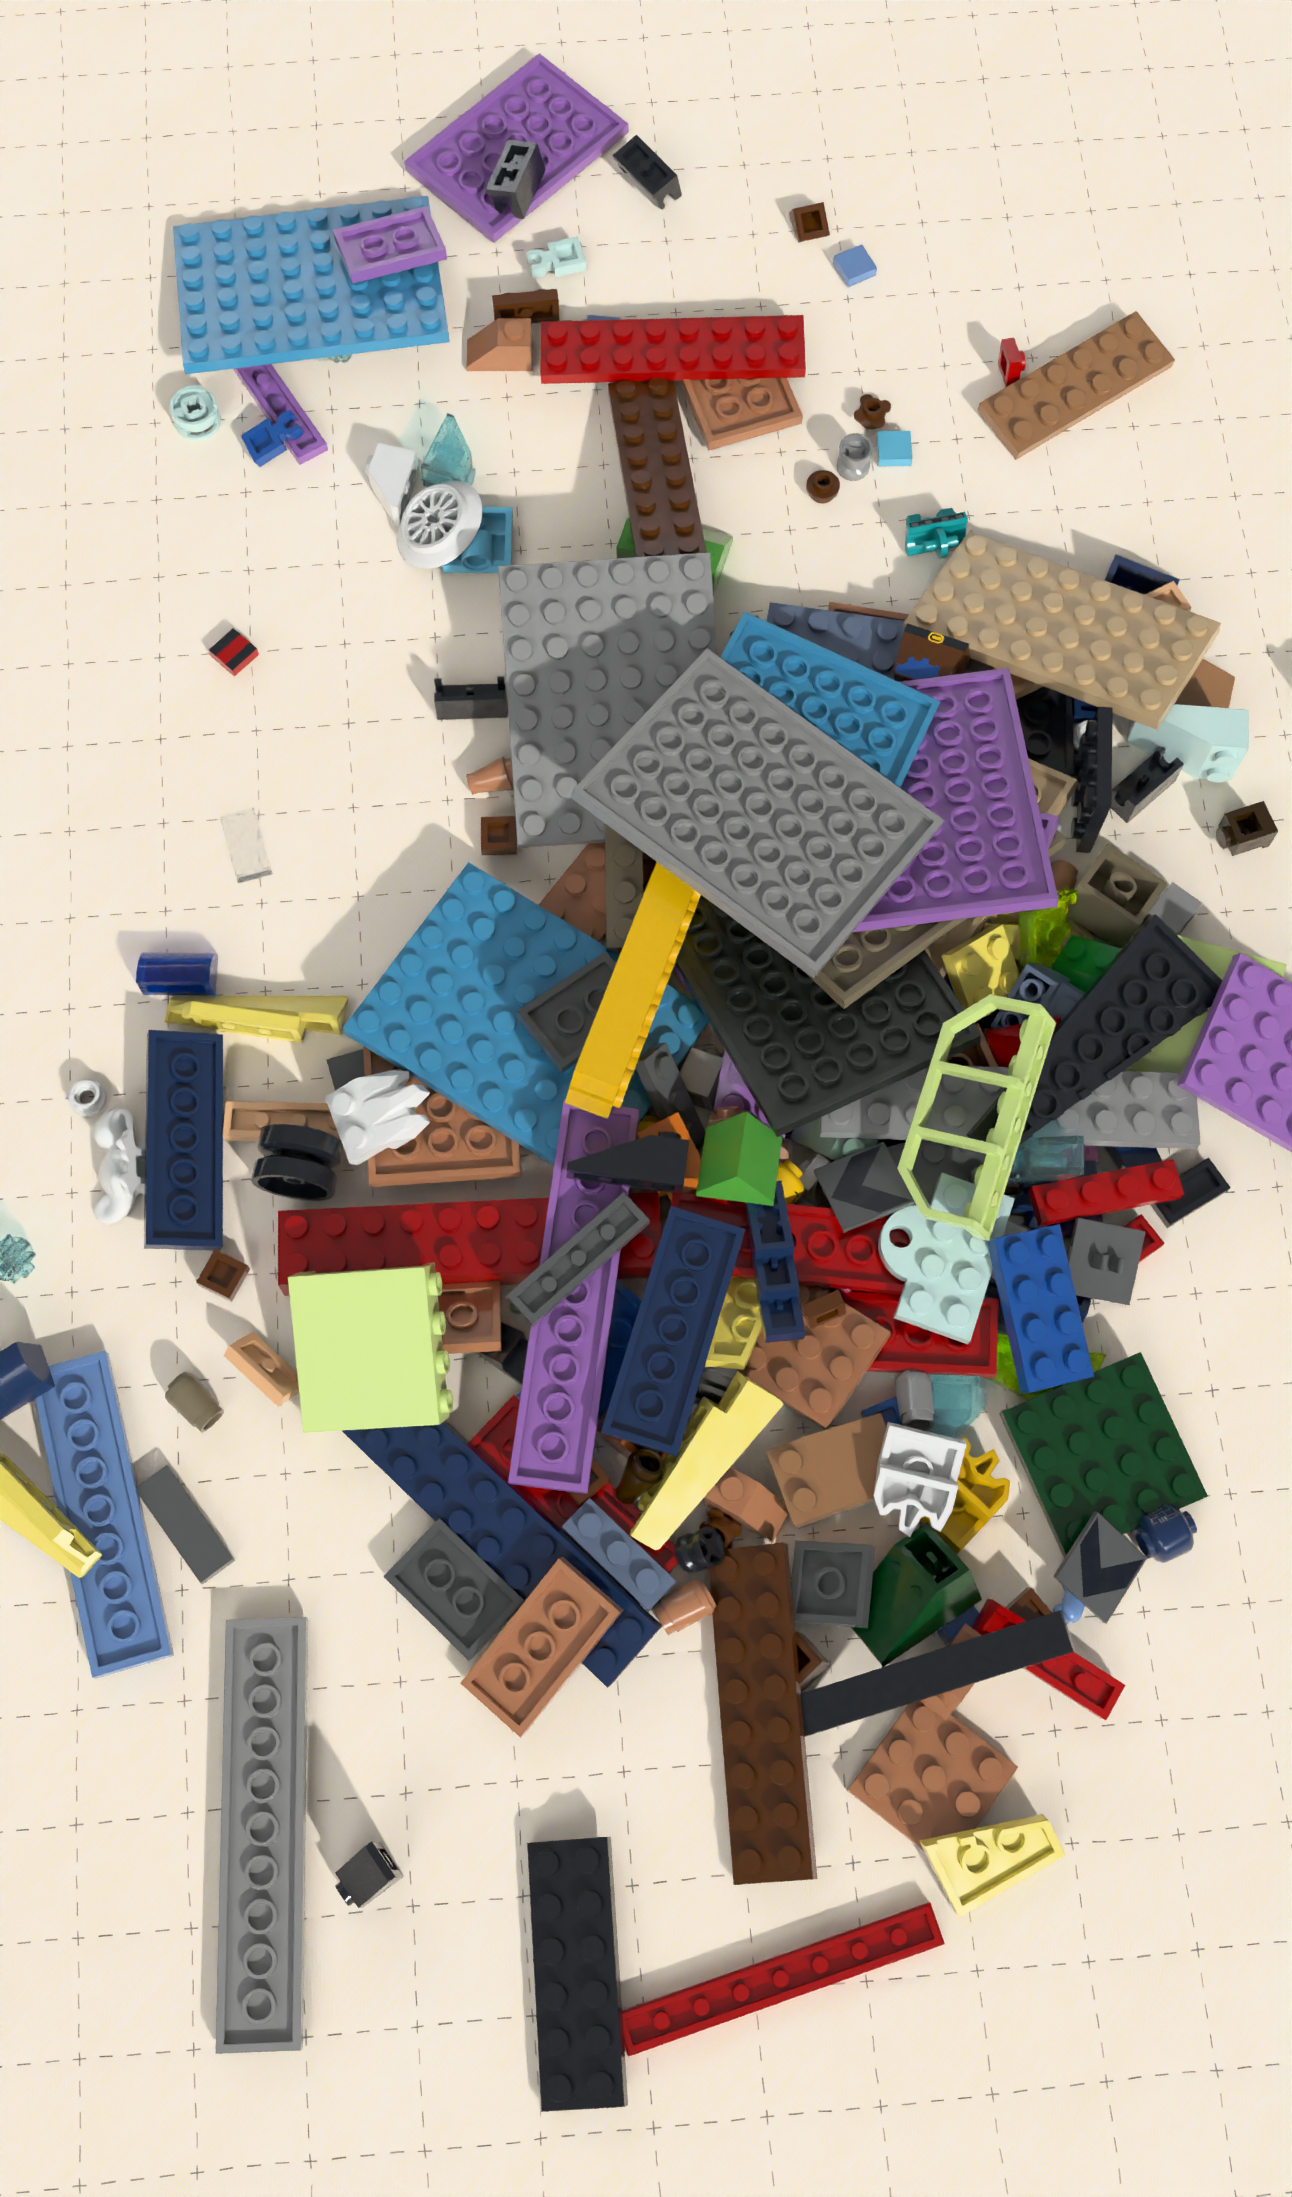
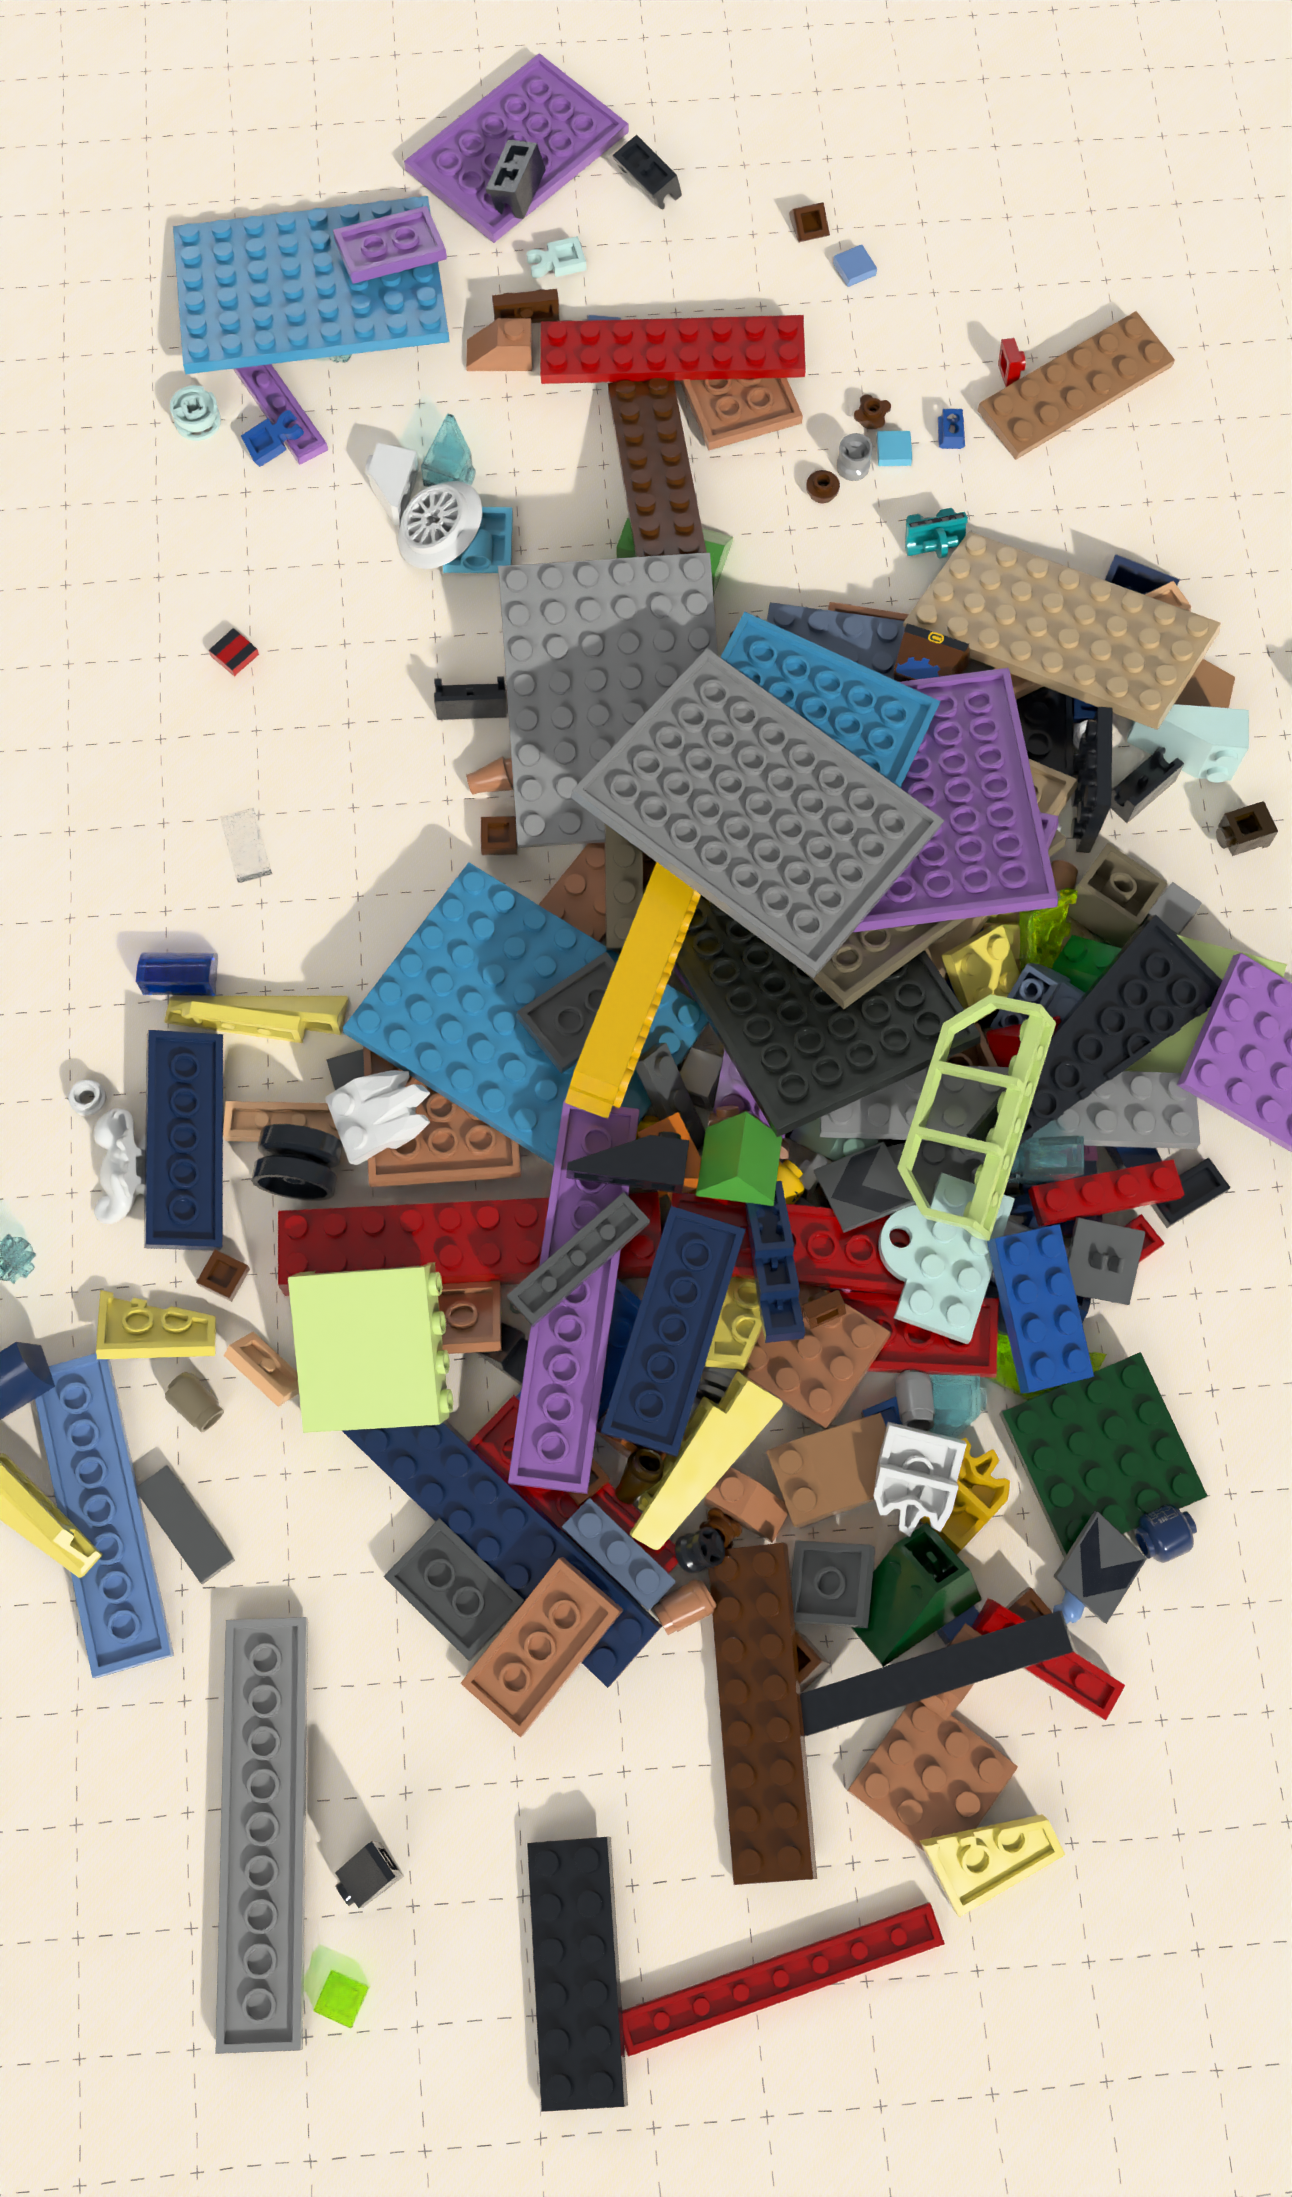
none -> light yellow wing [96,1290,216,1359]
none -> clear neon green plate [313,1969,371,2029]
none -> blue piece [938,409,965,449]

